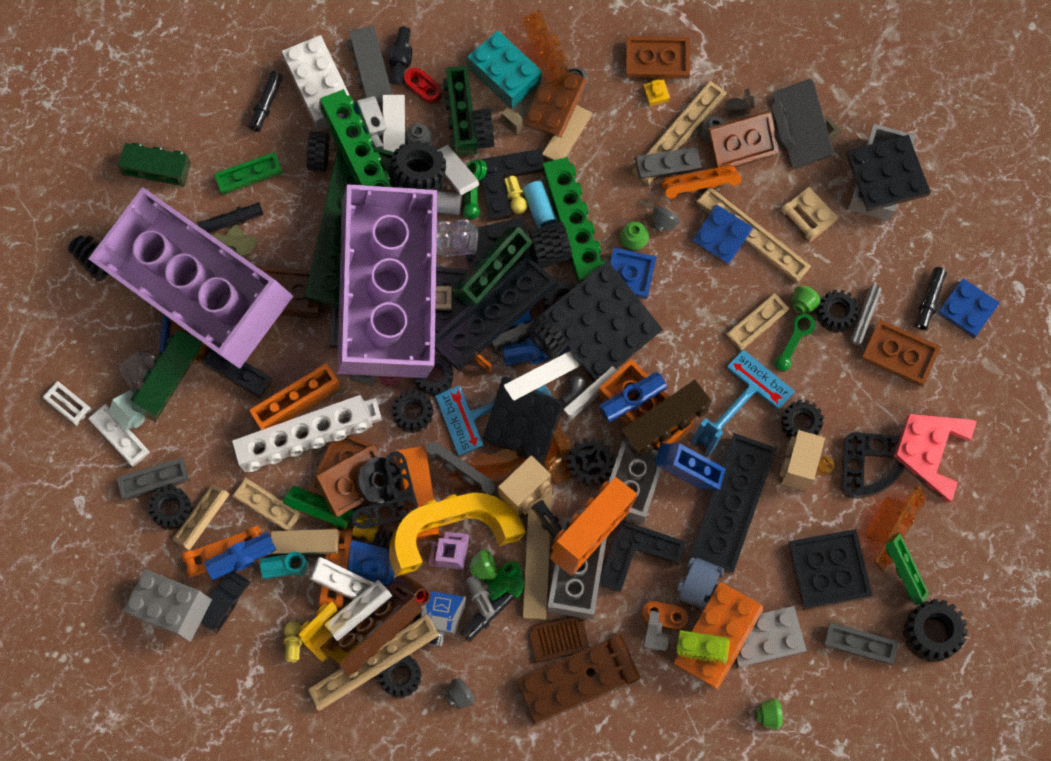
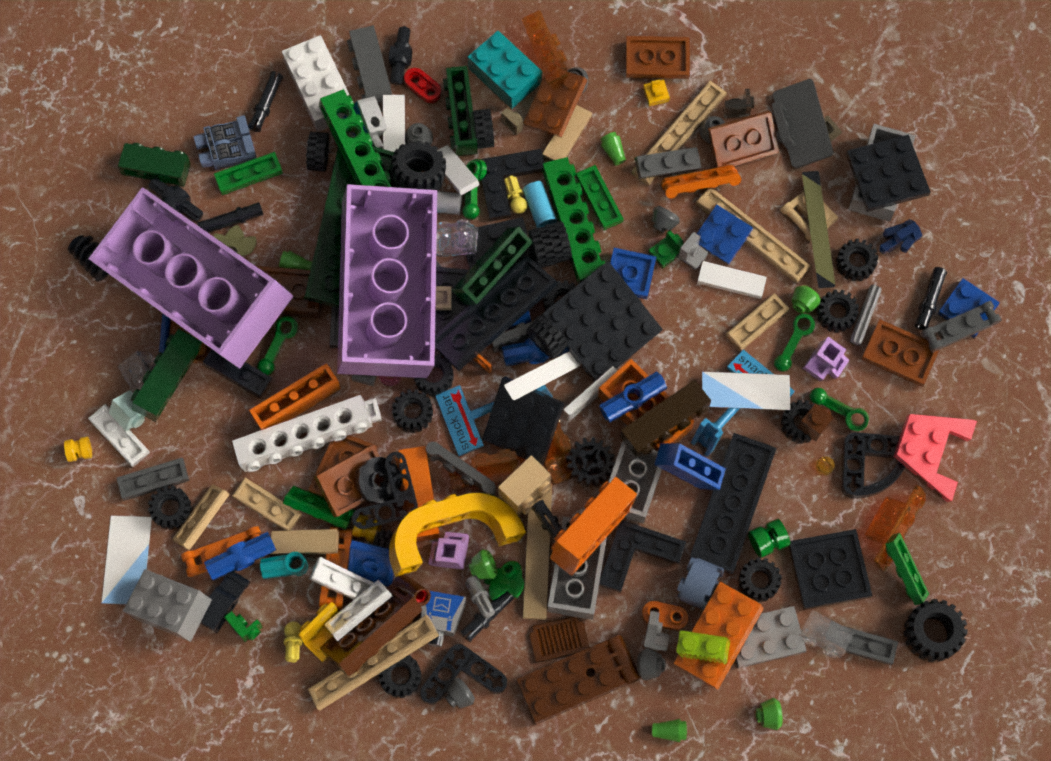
white tile [42,381,92,426] -> none
flat silver arm [561,375,586,407] -> none
bright green cone [619,222,649,250] -> none
tan brick [779,430,825,492] -> none
none -> yellow wheel [64,436,92,462]
none -> sticker [102,516,152,604]
none -> black axle [148,178,204,222]
none -> sand blue hips [193,115,256,171]
none -> green bracket [225,611,263,642]
none -> green piece [257,316,299,375]
none -> bright green cone [279,250,312,270]
none -> black beam [421,644,507,705]
none -> green plate [576,165,624,230]
none -> bright green cone [600,132,626,166]
none -> dark grey cone [637,648,666,681]
none -> green bracket [648,230,684,269]
none -> bright green cone [652,719,687,743]
none -> light grey bracket [678,232,708,269]
none -> white tile [697,261,767,299]
none -> sticker [702,372,790,410]
none -> black tyre [738,557,782,602]
none -> green wheel [748,518,790,558]
none -> reddish brown brick [798,404,834,442]
none -> clear bracket [799,610,854,659]
none -> olive sticker [802,171,836,289]
none -> lavender brick [802,337,849,381]
none -> green piece [809,388,869,431]
none -> black tyre [836,239,878,281]
none -> dark blue rock [879,219,922,254]
none -> dark grey plate [921,301,1002,352]

